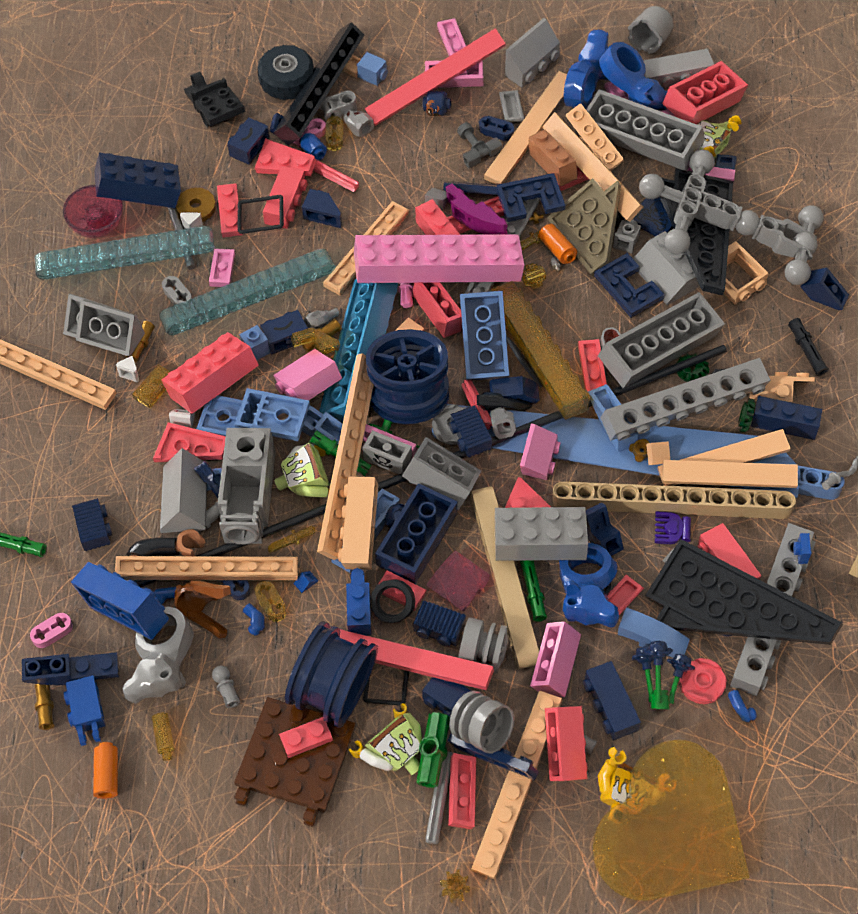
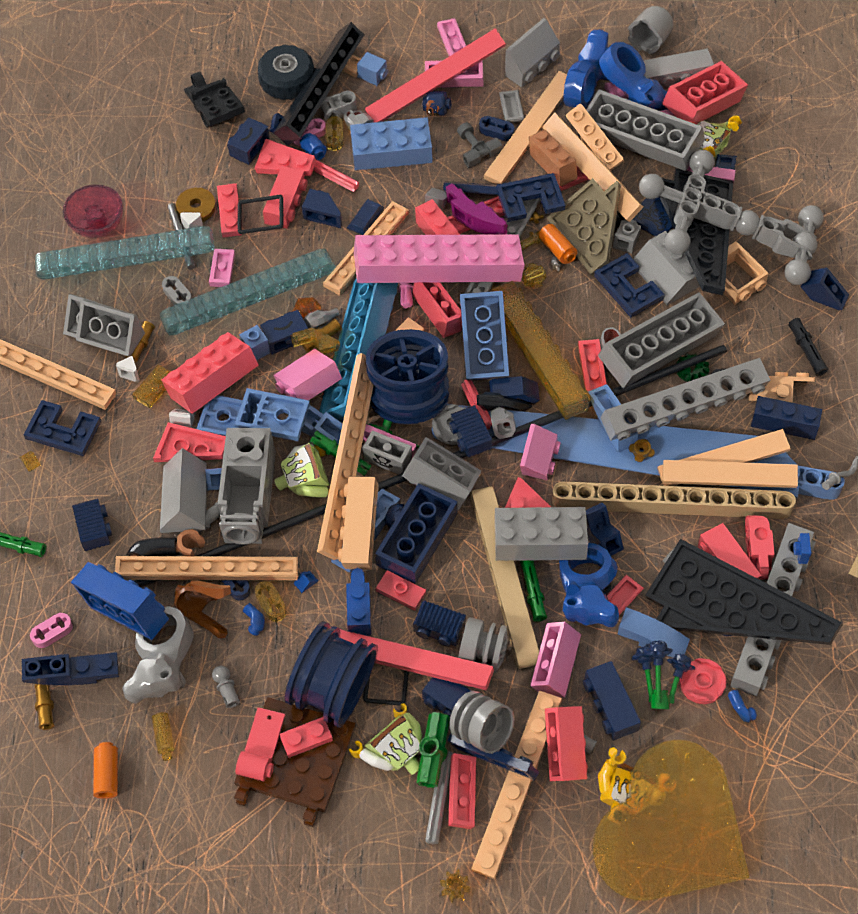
blue hinge [63,676,106,746] -> none
dark blue brick [94,152,181,208] -> none
blue arm [154,587,176,605] -> none
dark blue piece [194,461,220,499] -> none
clear yellow piece [268,526,315,553] -> none
black tyre [370,579,416,623] -> none
clear pink slope [427,550,491,612] -> none
black piece [506,337,543,388] -> none
light nougat tile [646,441,671,465] -> none
dark purple piece [654,511,691,545] -> none
dark green gear [738,398,755,432] -> none
none -> clear yellow piece [19,451,40,472]
none -> dark blue plate [23,400,101,457]
none -> coral door [235,707,285,781]
none -> clear orange slope [292,297,321,320]
none -> dark blue tile [347,199,384,235]
none -> medium blue brick [350,117,432,170]
none -> coral piece [745,515,775,580]

